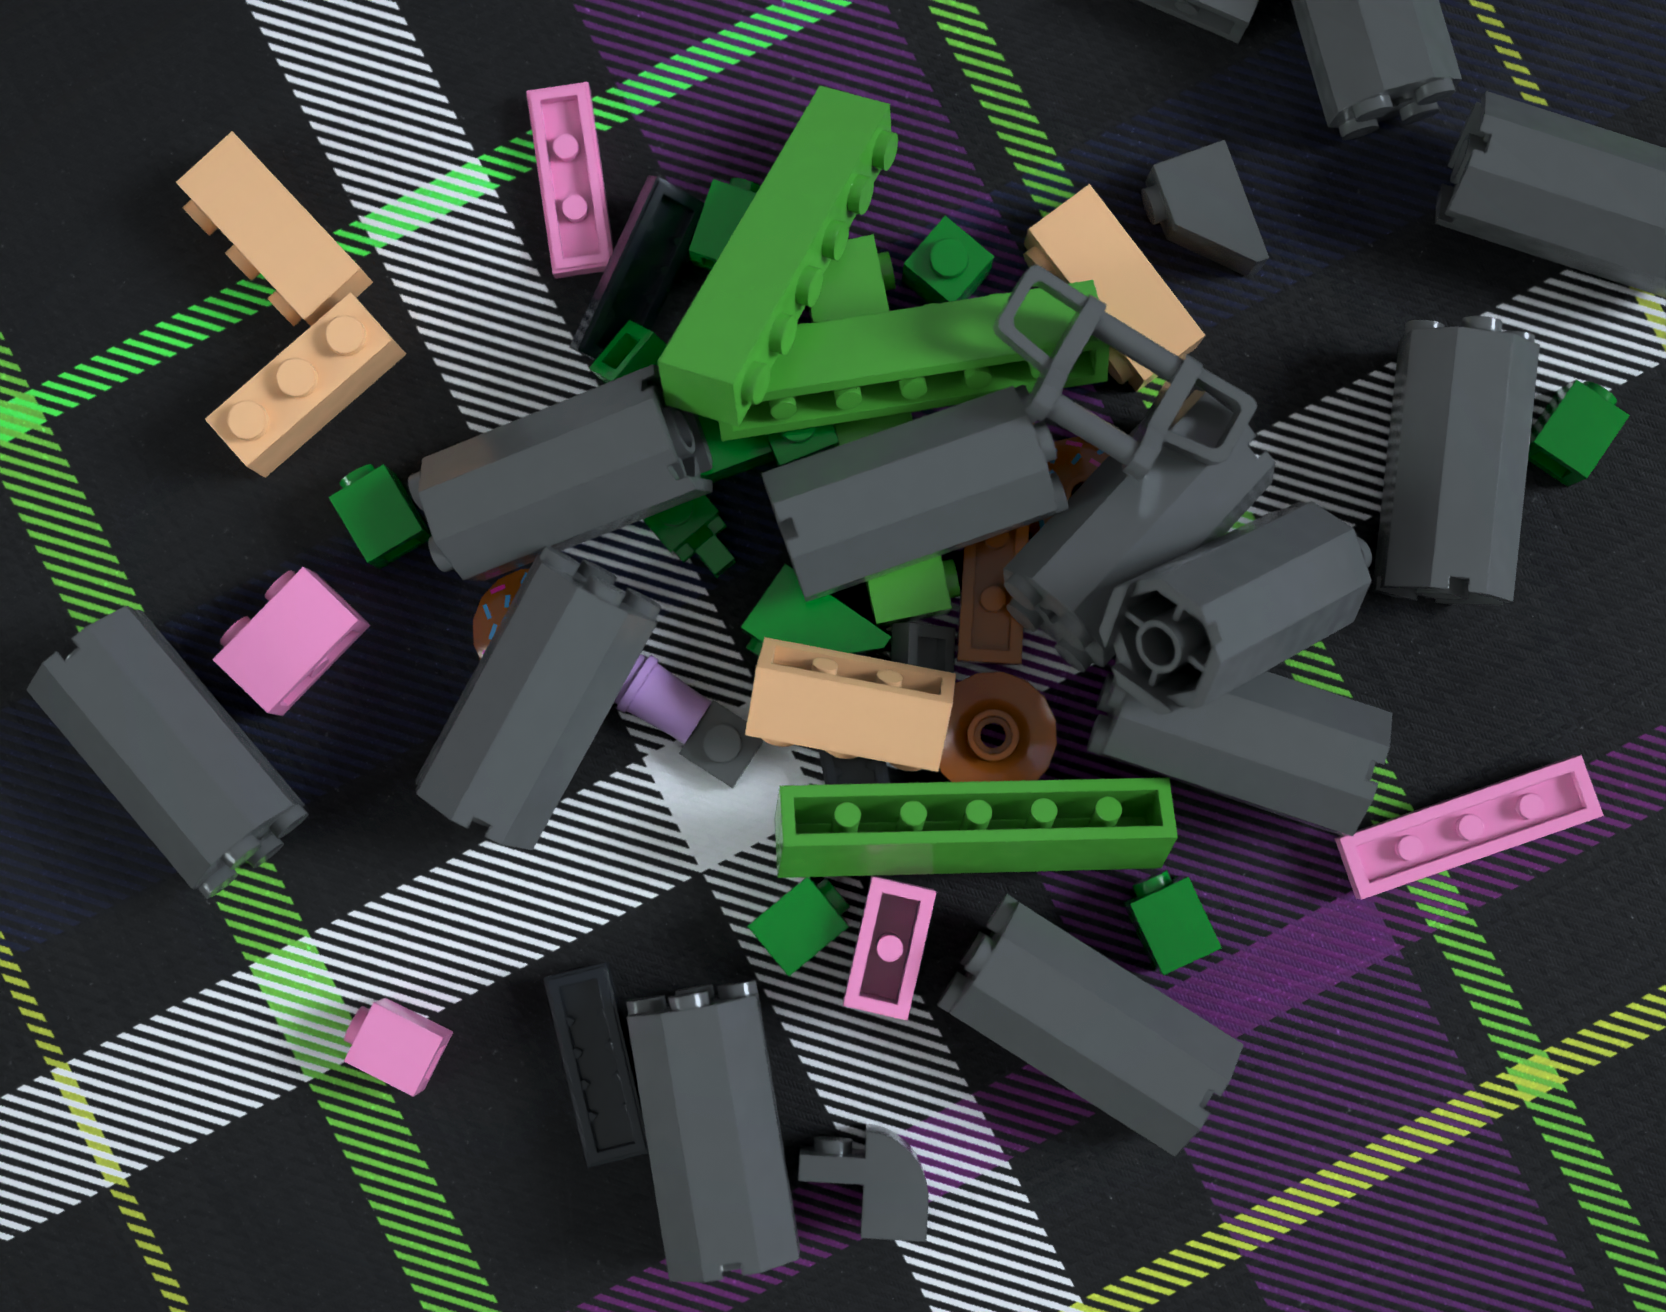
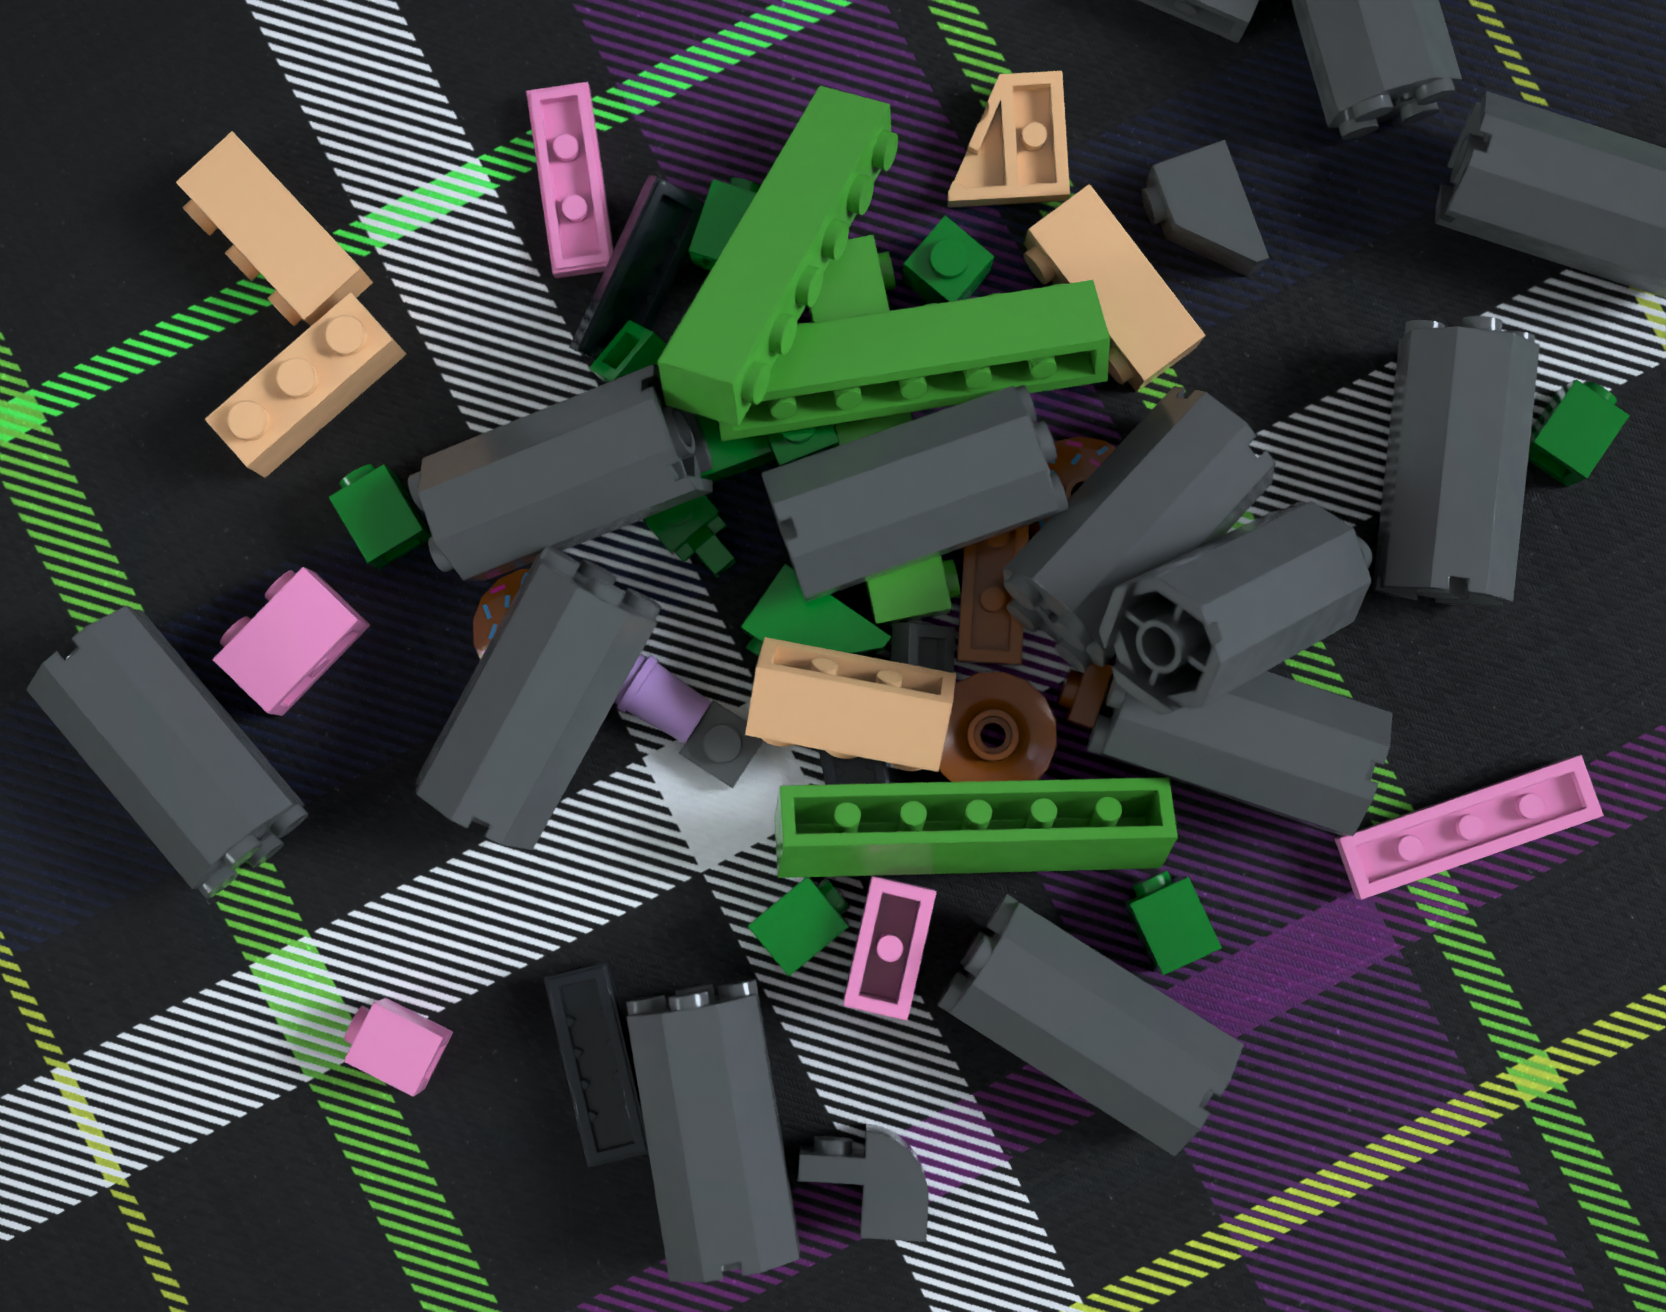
dark grey bar [993,265,1257,481] -> none
none -> light nougat wing [947,71,1070,207]
none -> reddish brown plate [1057,663,1113,730]

